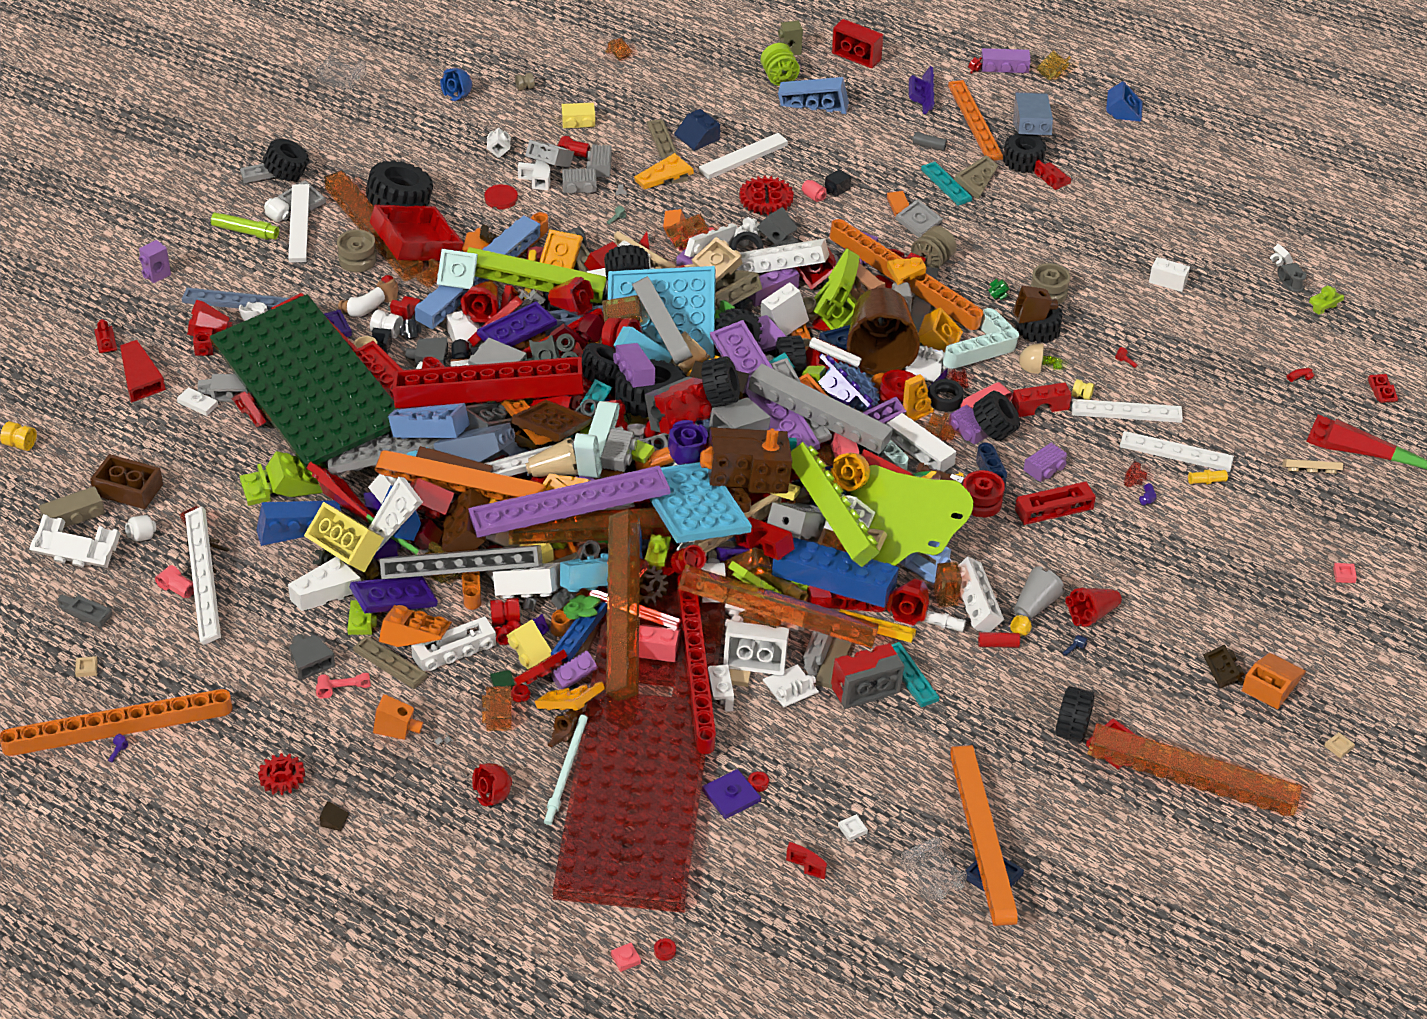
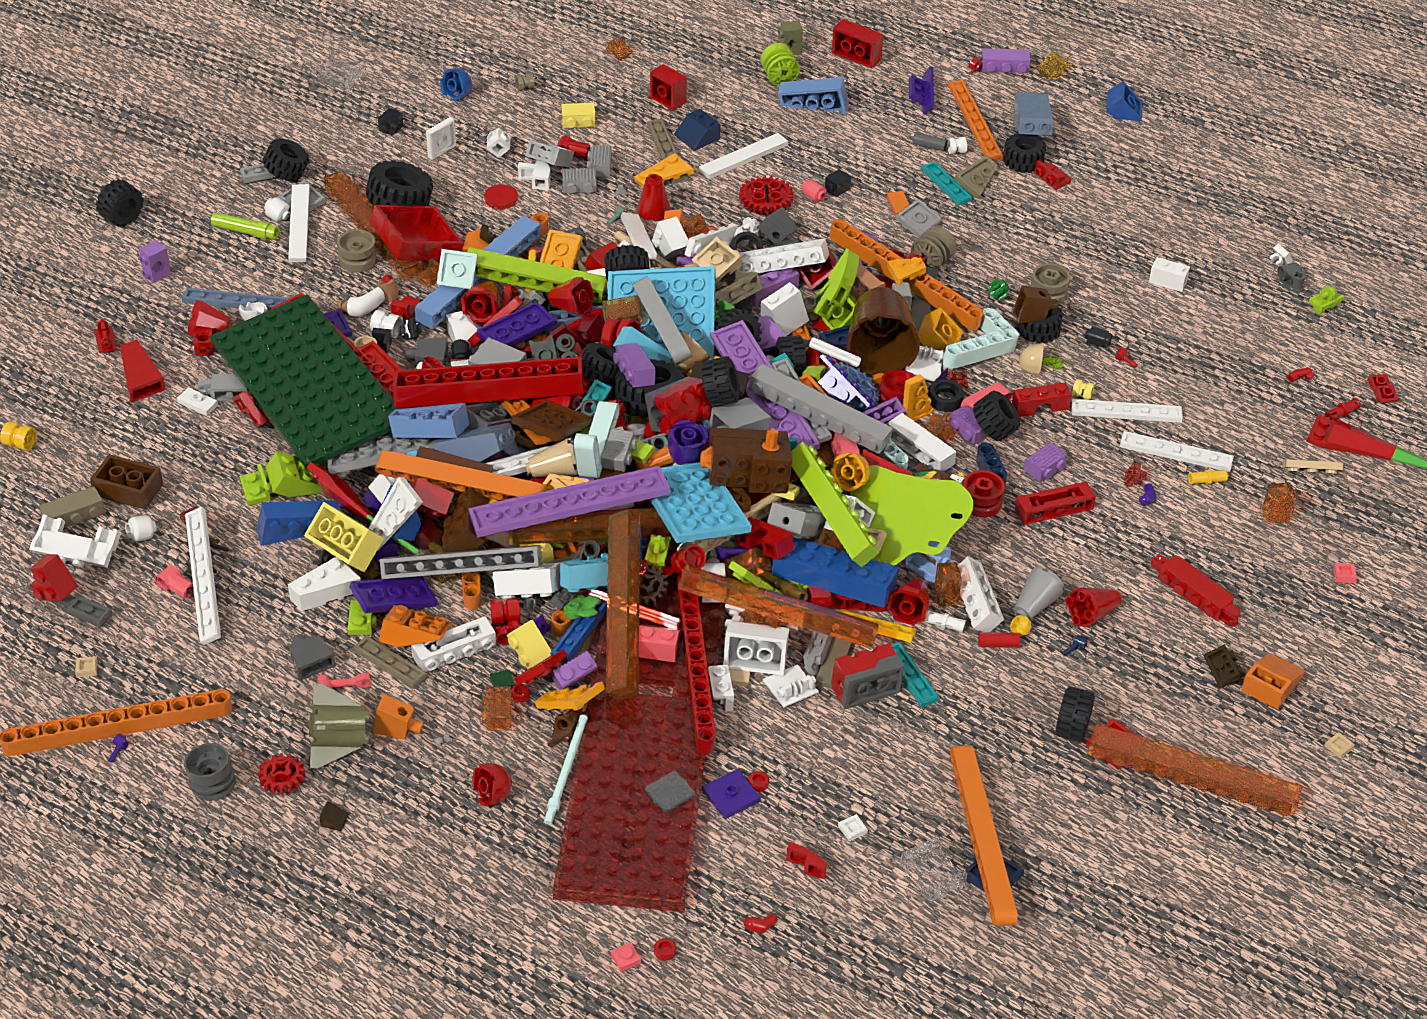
none -> red brick [30,554,79,601]
none -> black tyre [96,179,144,227]
none -> dark grey wheel [184,743,236,801]
none -> olive brick [307,683,369,768]
none -> black brick [378,108,404,136]
none -> white tile [426,117,456,159]
none -> white tile [621,212,657,260]
none -> red cone [637,174,671,221]
none -> clear light blue piece [644,770,696,813]
none -> red brick [650,64,687,111]
none -> white wedge [652,216,689,260]
none -> red arm [744,913,778,933]
none -> white wheel [947,137,967,154]
none -> black brick [1085,326,1113,348]
none -> red hinge [1150,554,1241,627]
none -> clear orange brick [1262,482,1297,524]
none -> red pin [1324,398,1361,420]

